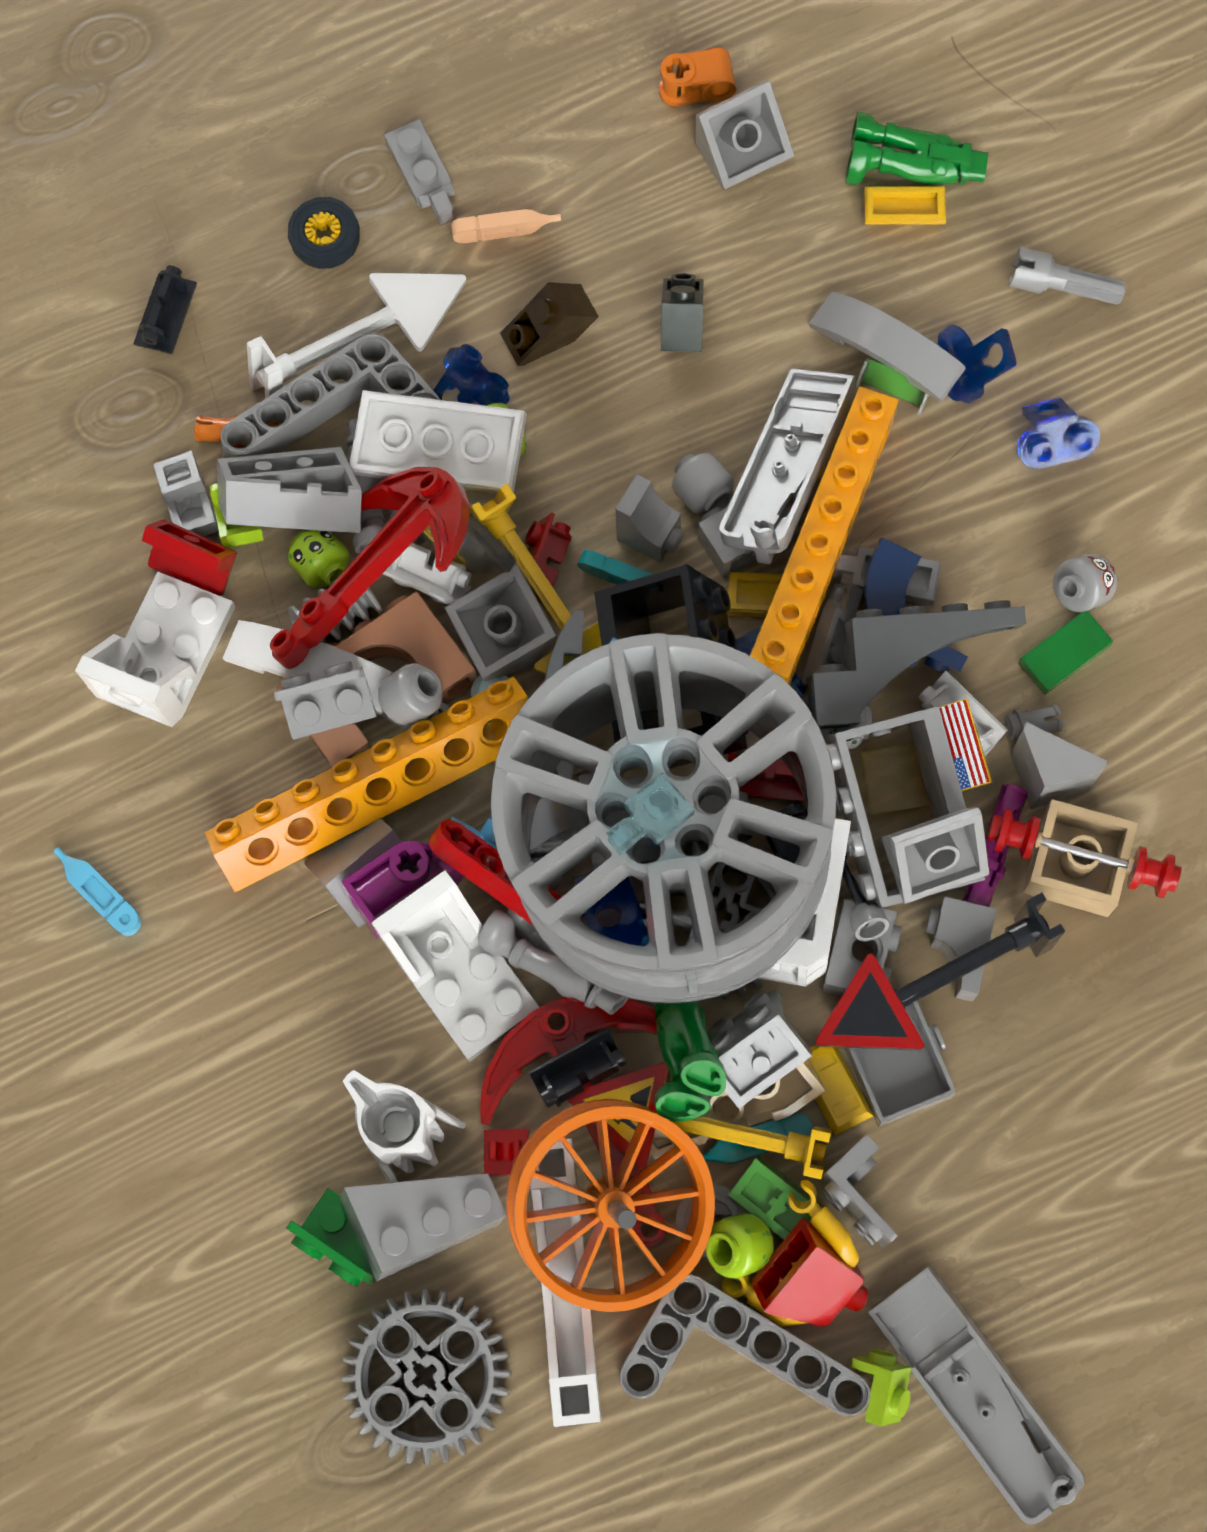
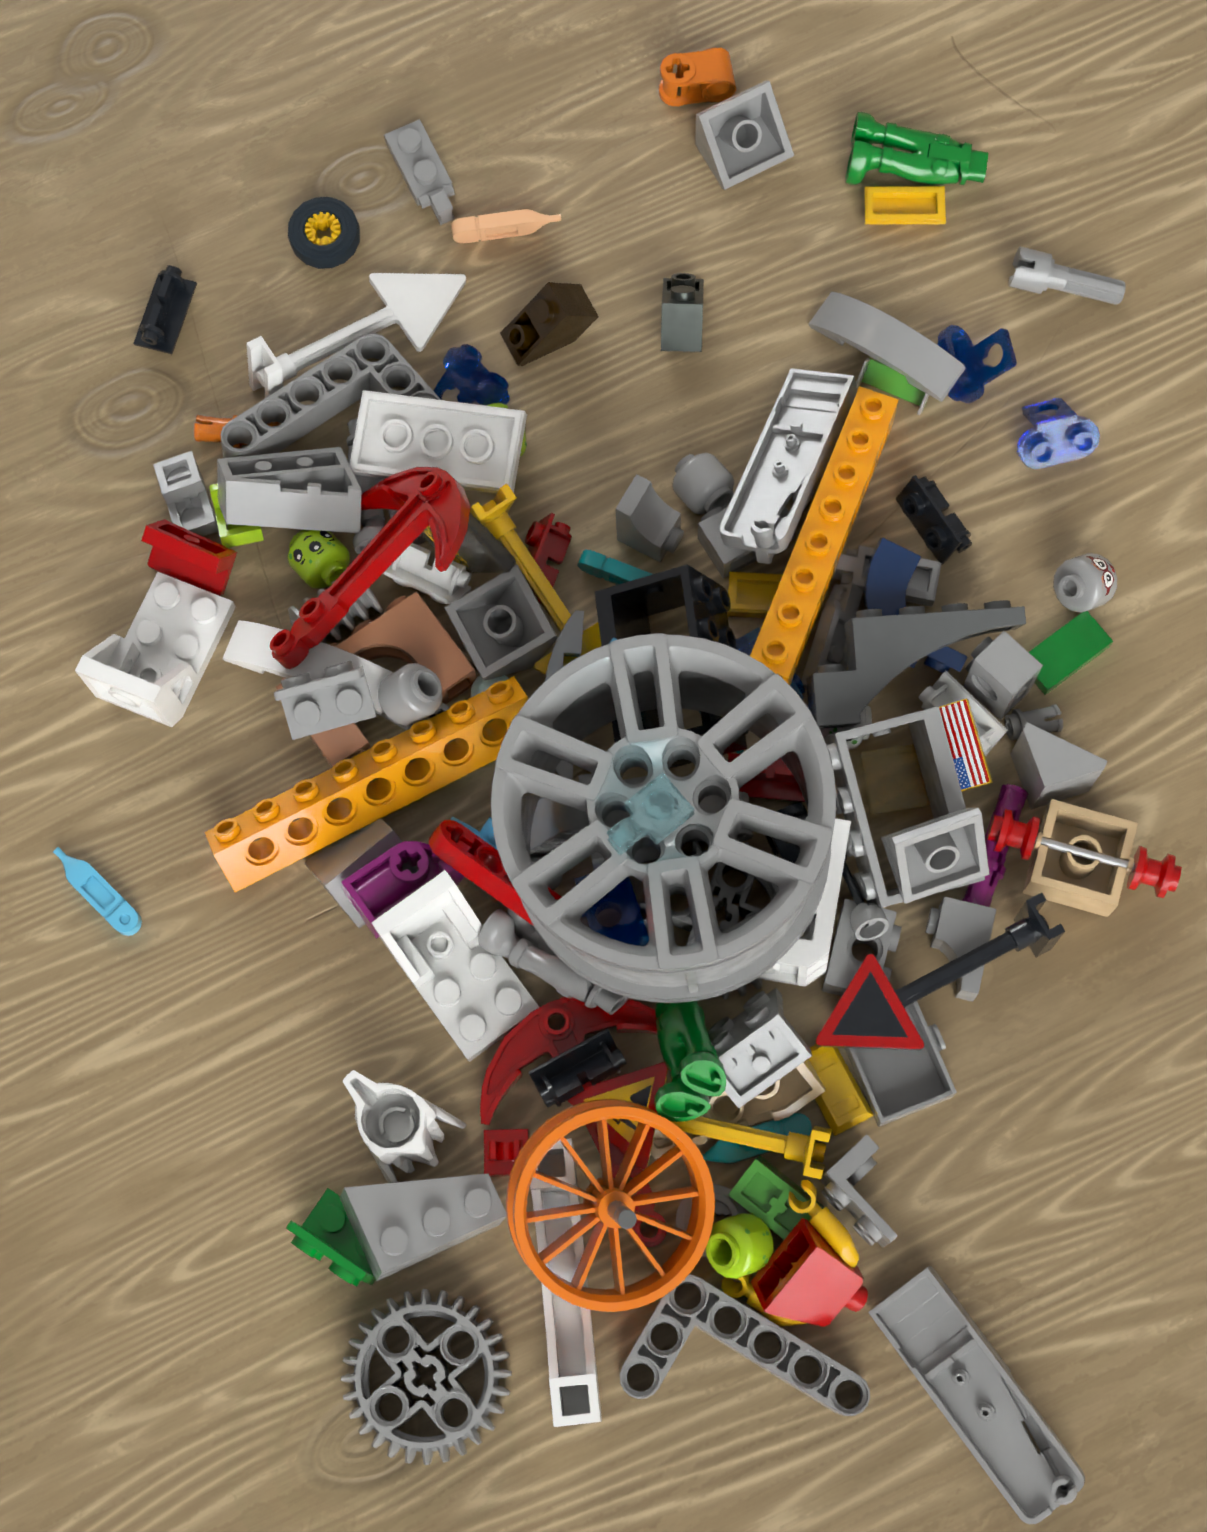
lime bracket [850,1349,912,1427] -> none
none -> black hinge [896,475,972,565]
none -> light grey brick [963,631,1043,721]

